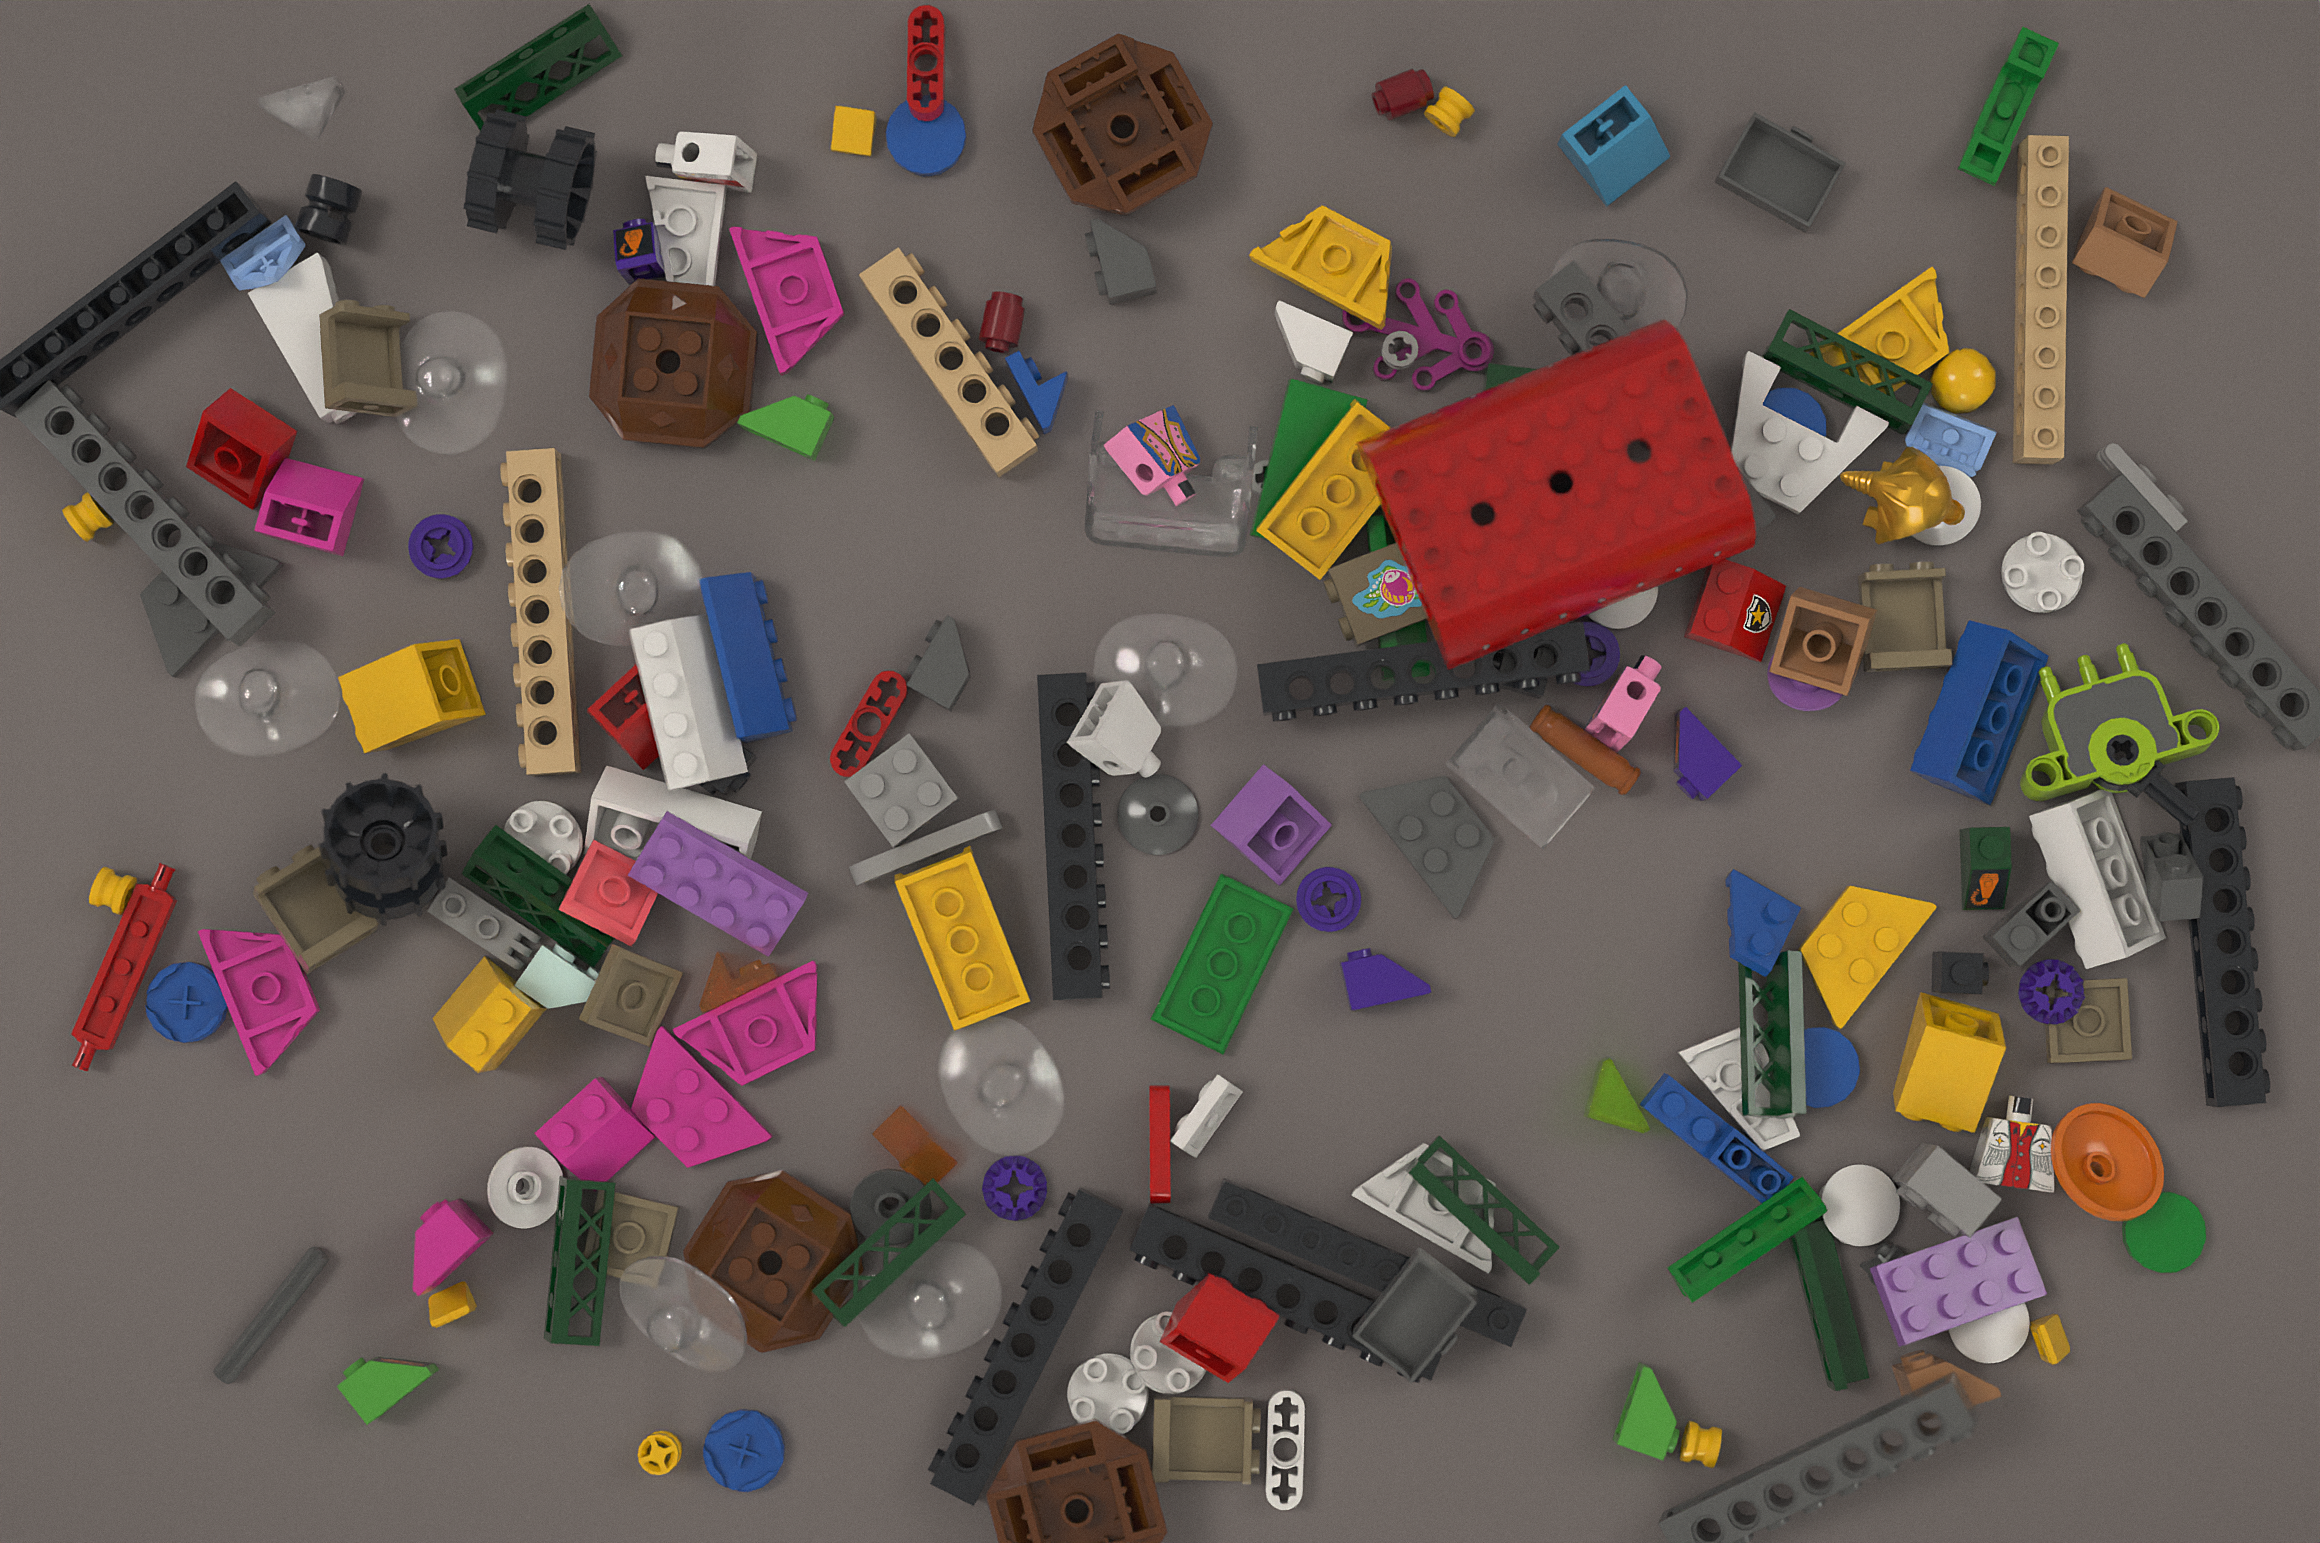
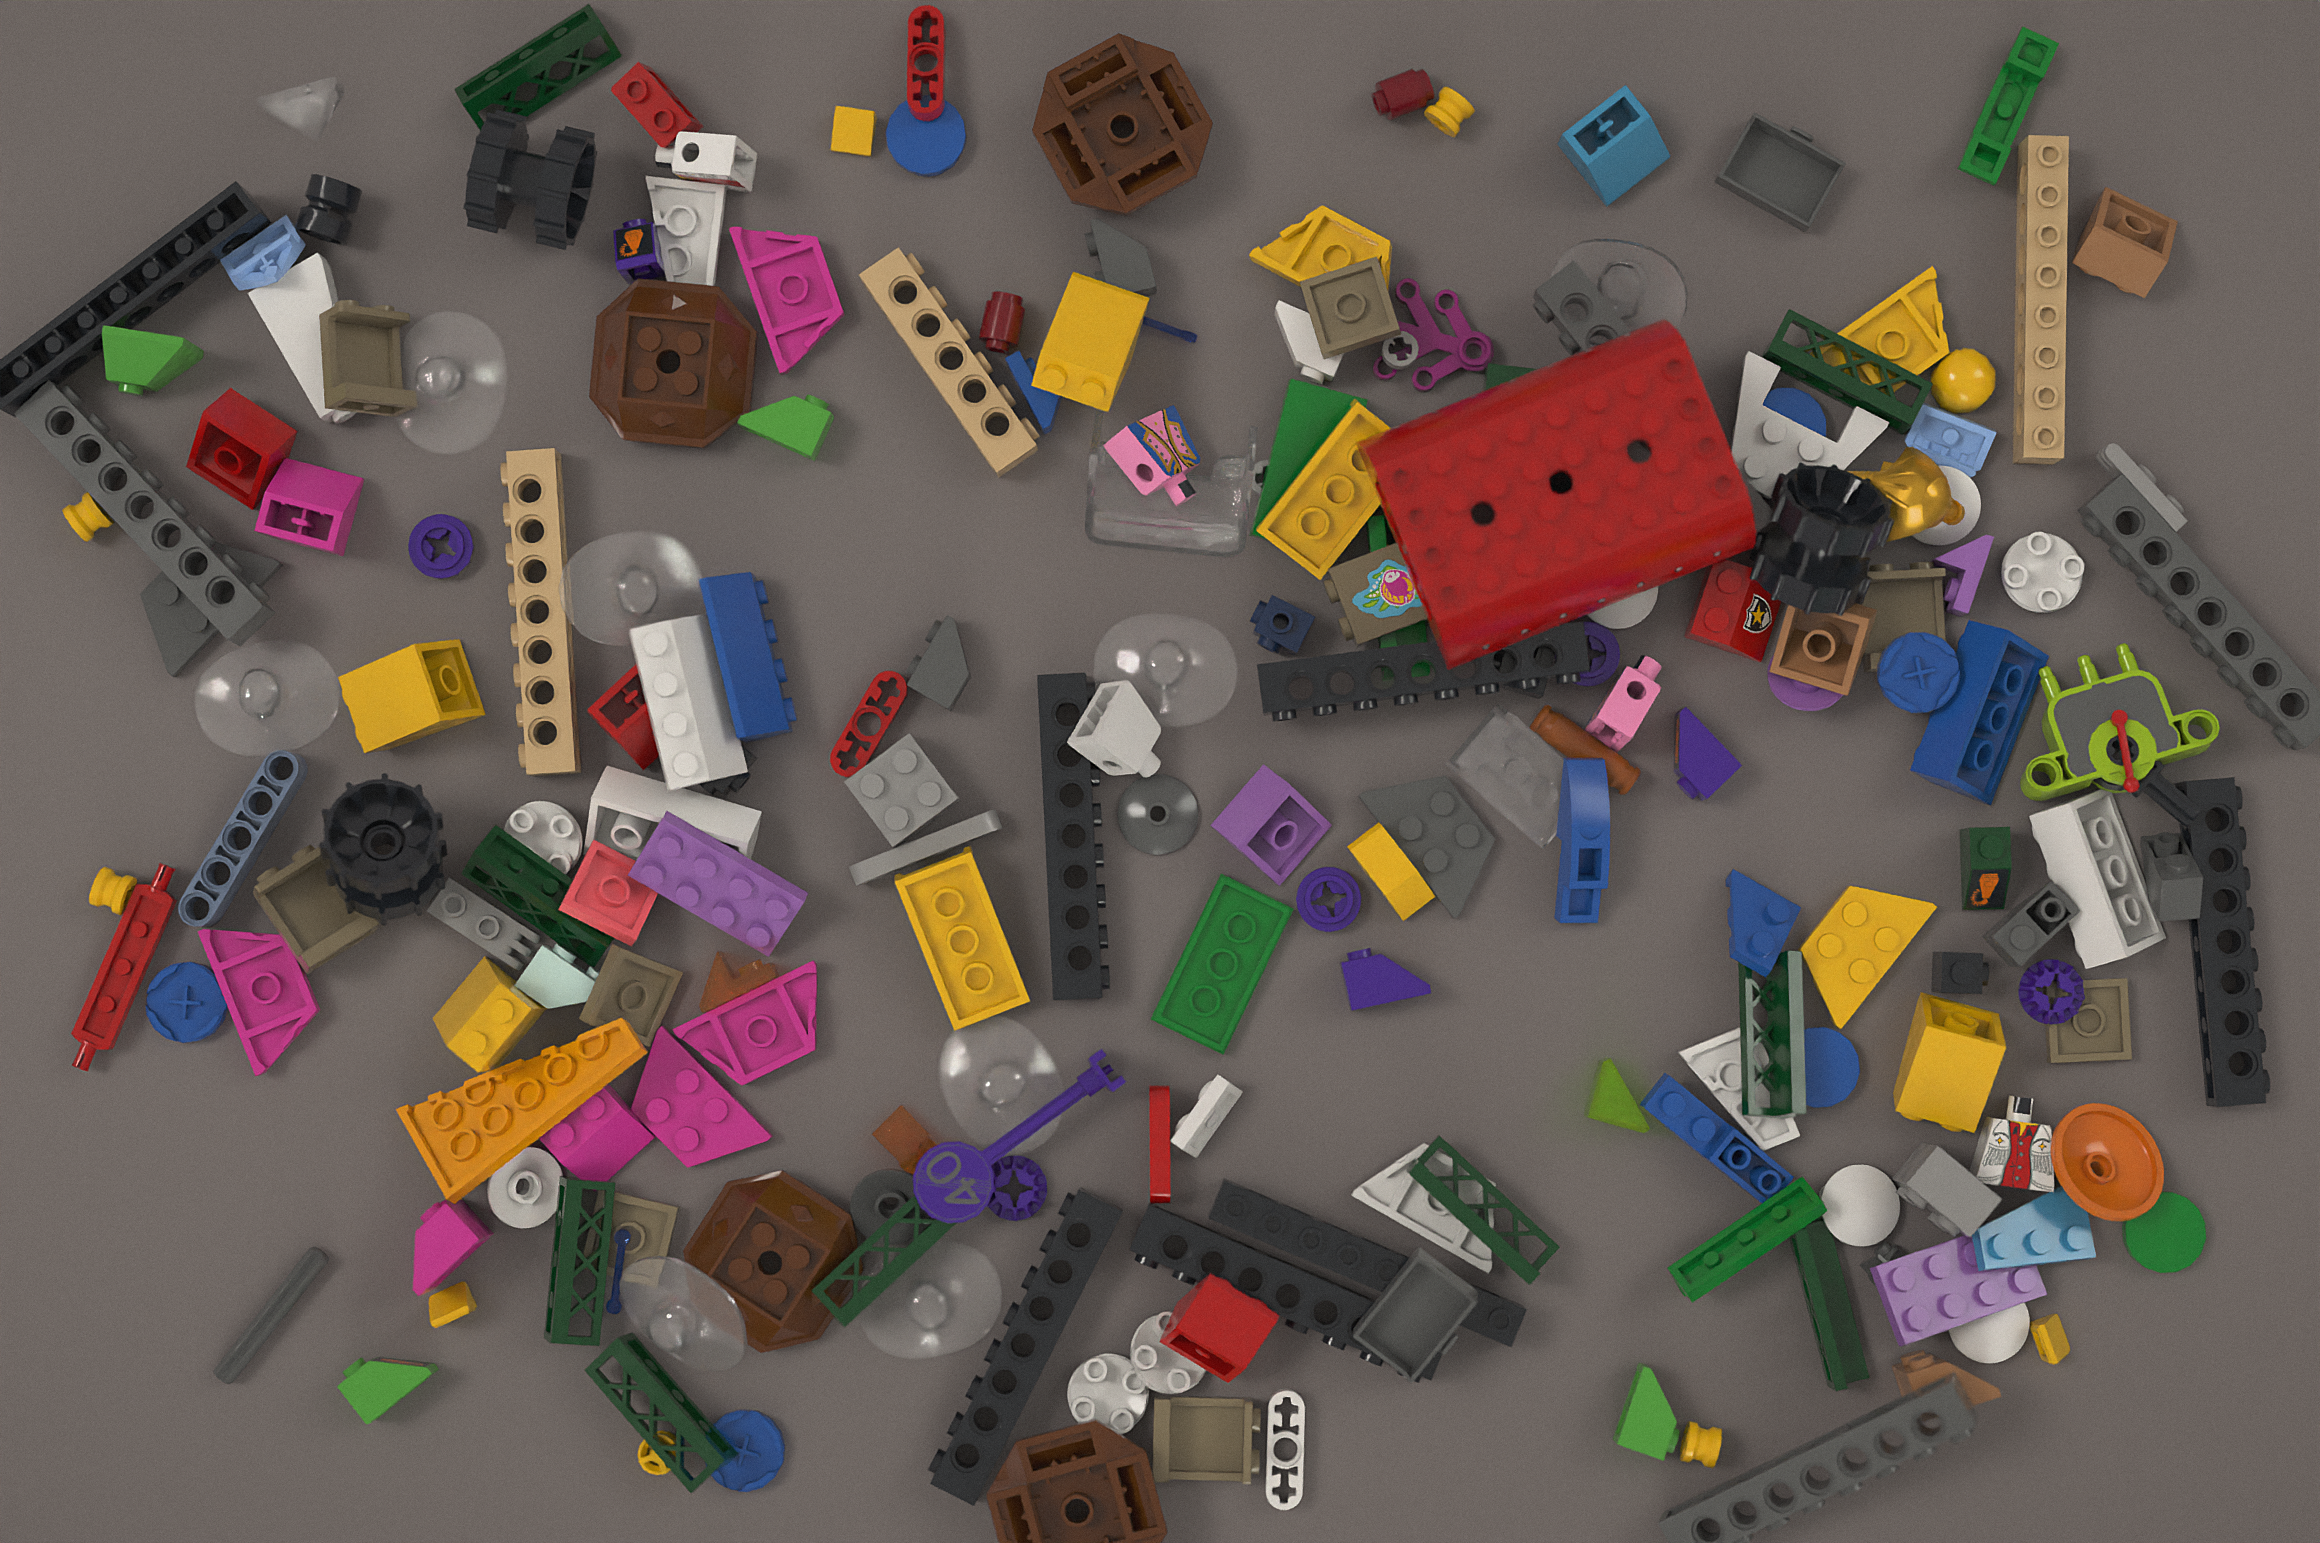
none -> bright green slope [102,325,204,396]
none -> sand blue beam [178,750,308,927]
none -> light orange wing [396,1018,648,1204]
none -> dark green fence [584,1332,738,1493]
none -> clear blue hinge [606,1229,631,1315]
none -> red bracket [611,62,704,148]
none -> dark purple piece [913,1049,1126,1223]
none -> yellow slope [1031,272,1150,412]
none -> clear blue hinge [1142,316,1198,343]
none -> dark blue brick [1250,595,1315,656]
none -> dark tan tile [1300,257,1401,359]
none -> yellow slope [1347,822,1435,921]
none -> blue slope [1554,758,1610,923]
none -> black piece [1749,463,1894,616]
none -> blue tile [1877,632,1960,713]
none -> medium lavender slope [1929,534,1994,617]
none -> dark azure wing [1972,1186,2096,1272]
none -> red hinge [2110,710,2140,793]

